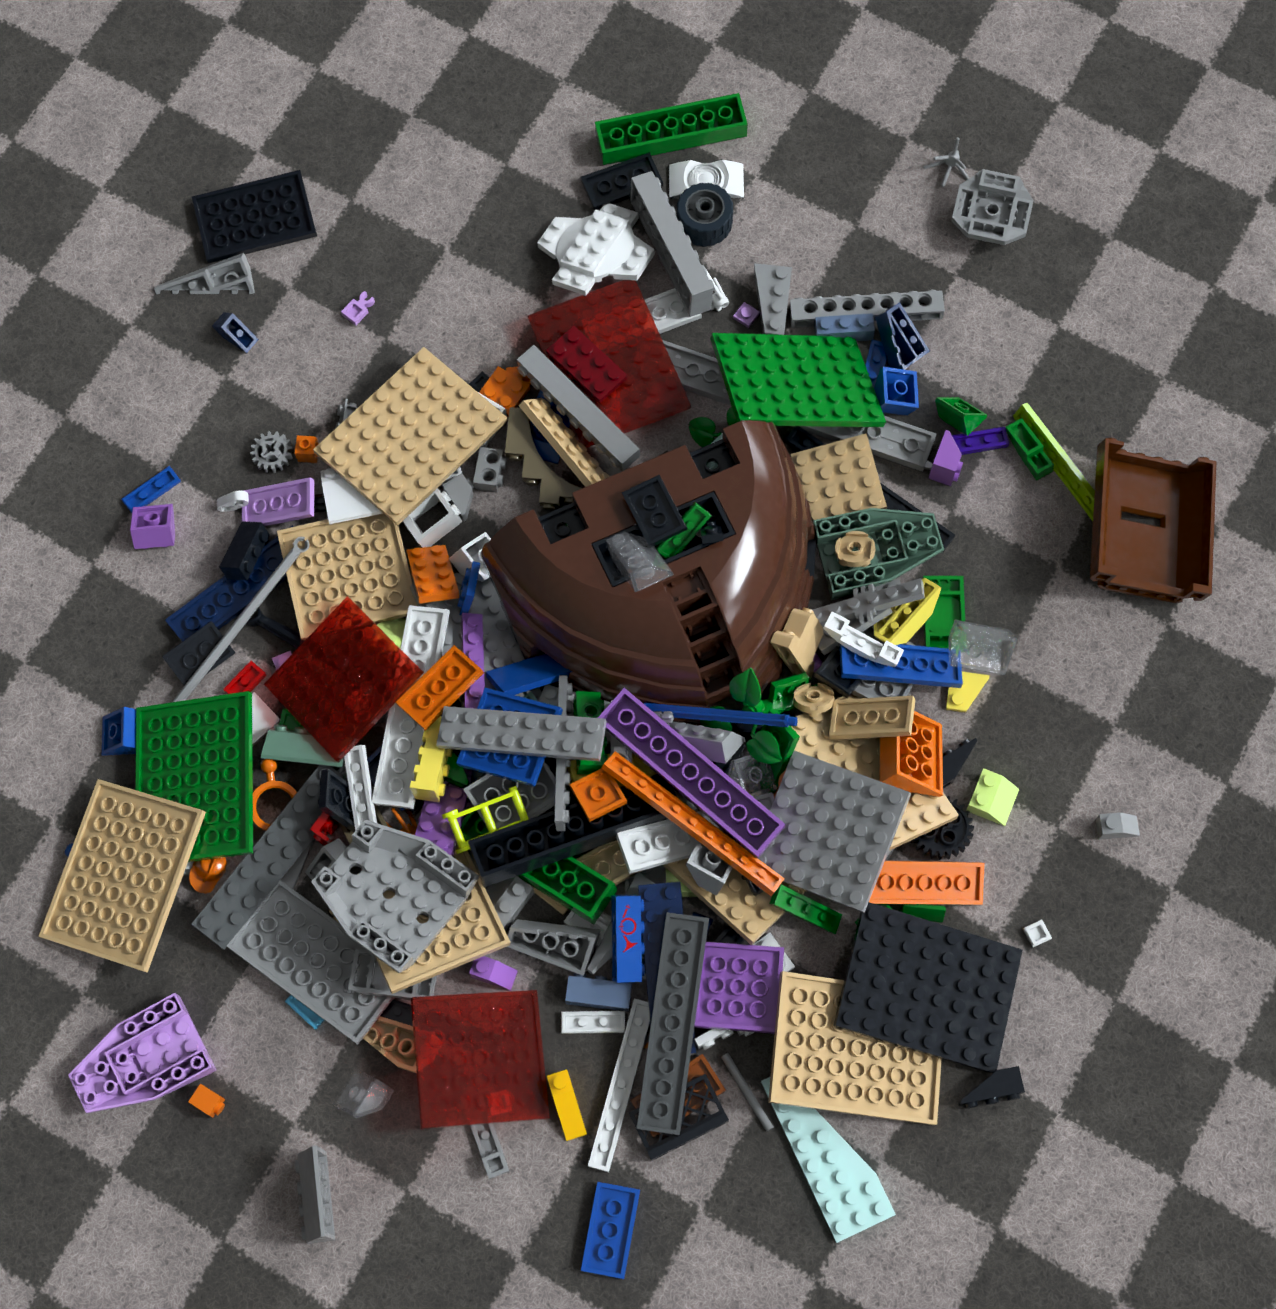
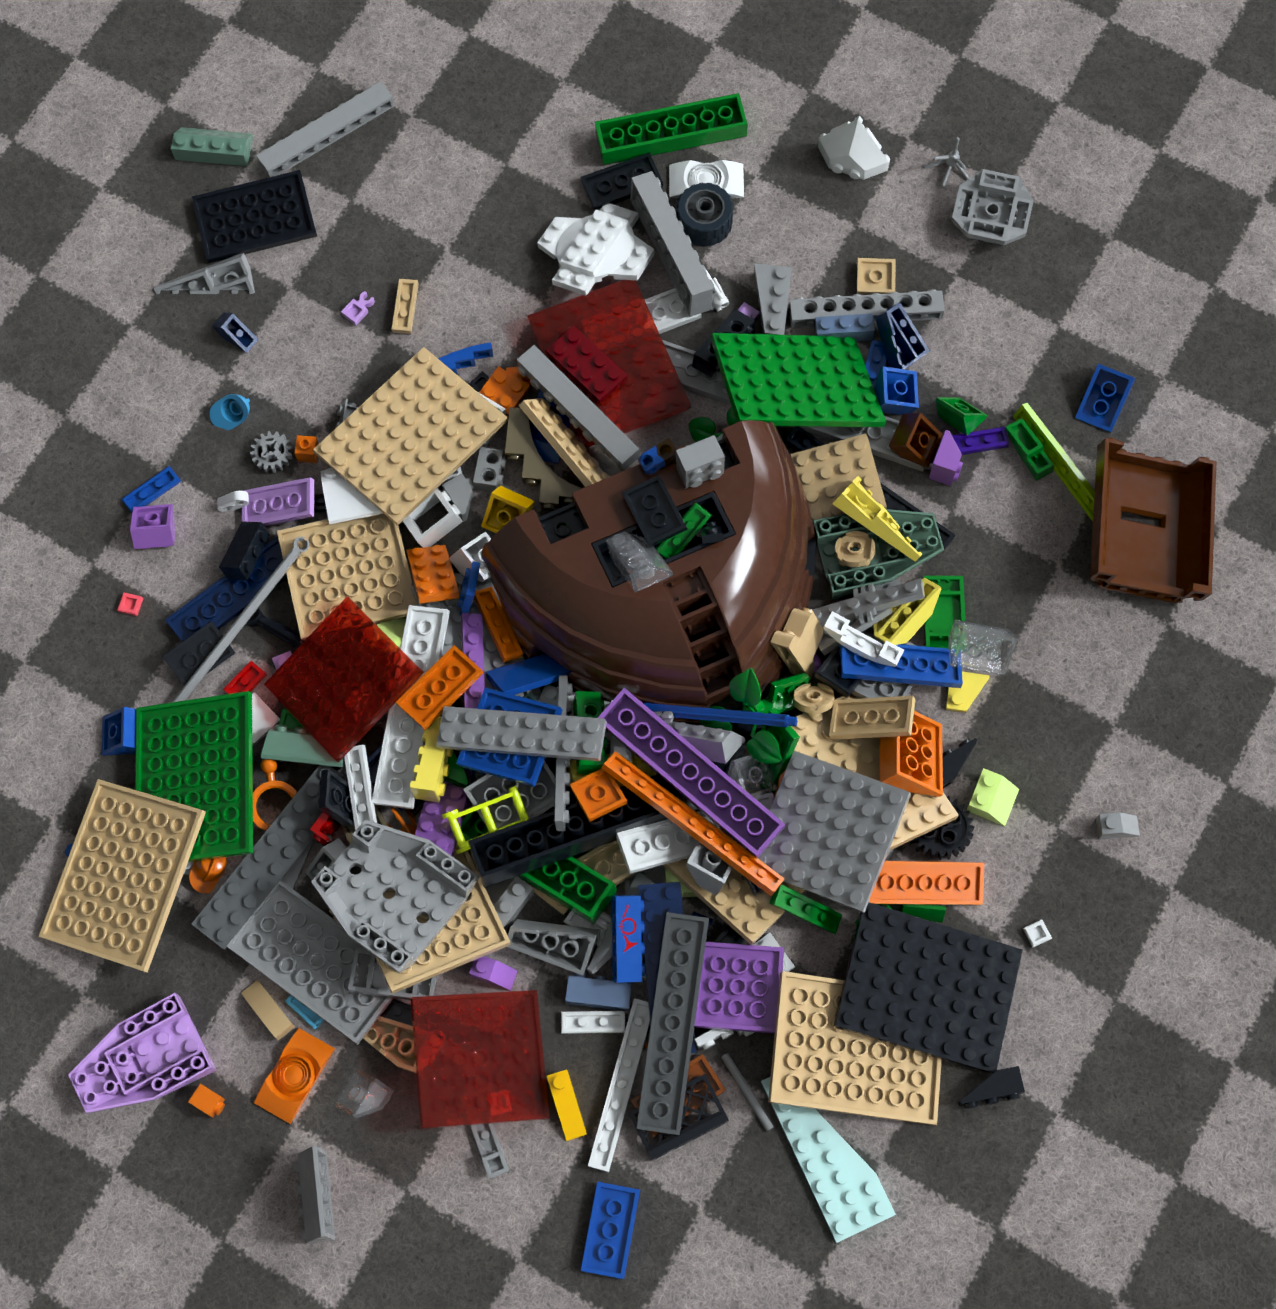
none -> coral tile [117,592,143,616]
none -> sand green slope [171,127,254,166]
none -> dark azure piece [210,394,250,430]
none -> tan slope [241,979,295,1040]
none -> orange slope [254,1028,335,1124]
none -> light grey brick [256,82,395,177]
none -> tan plate [392,279,419,334]
none -> blue slope [439,342,494,375]
none -> orange plate [474,587,523,662]
none -> yellow slope [481,485,535,533]
none -> leg [638,437,677,475]
none -> light grey brick [676,435,725,488]
none -> black brick [692,309,755,377]
none -> white wedge [818,116,890,180]
none -> light yellow wedge [832,476,922,562]
none -> tan plate [857,258,896,295]
none -> reddish brown slope [889,412,943,467]
none -> blue slope [1075,364,1135,432]

